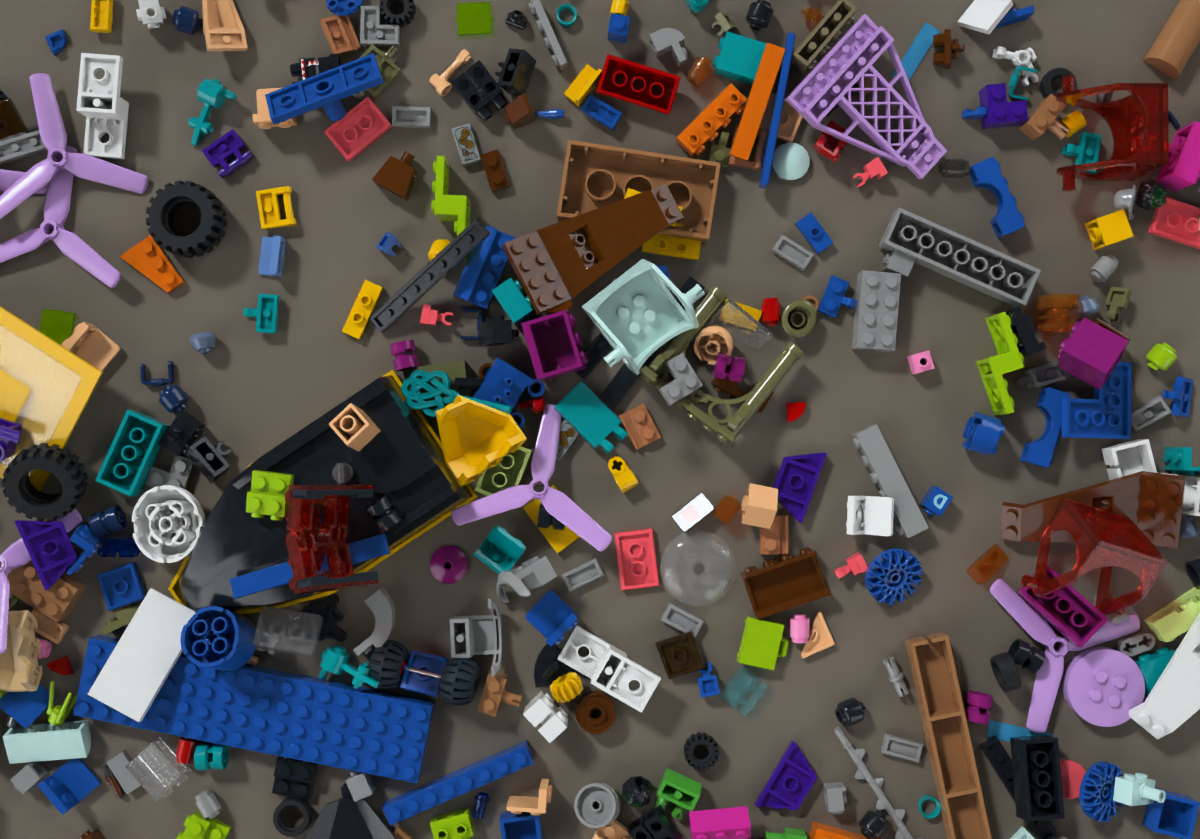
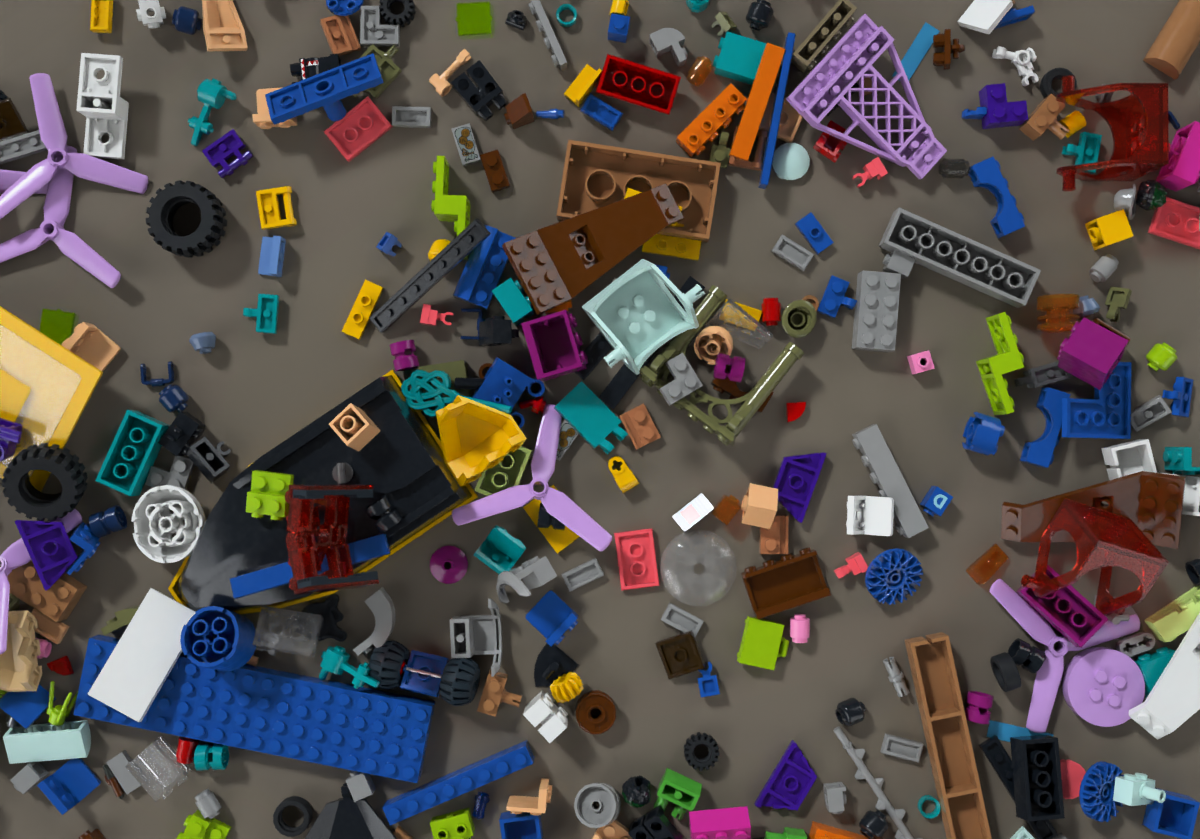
blue tile [45,29,67,56] -> none
clear blue hinge [97,538,142,558] -> none
blue tile [97,562,146,611] -> none
orange wing [119,235,186,293] -> none
black plate [272,756,318,801] -> none
reddish brown torso [372,151,417,201] -> none
black brick [495,48,536,96] -> none
white bracket [557,625,661,713] -> none
clear light blue plate [719,665,769,716] -> none
clear orange wheel [801,4,824,26] -> none
light nougat tile [801,611,835,659] -> none
black hips [1006,306,1047,357] -> none
teal piece [1008,66,1038,101] -> none
sand blue cone [1180,514,1199,538] -> none

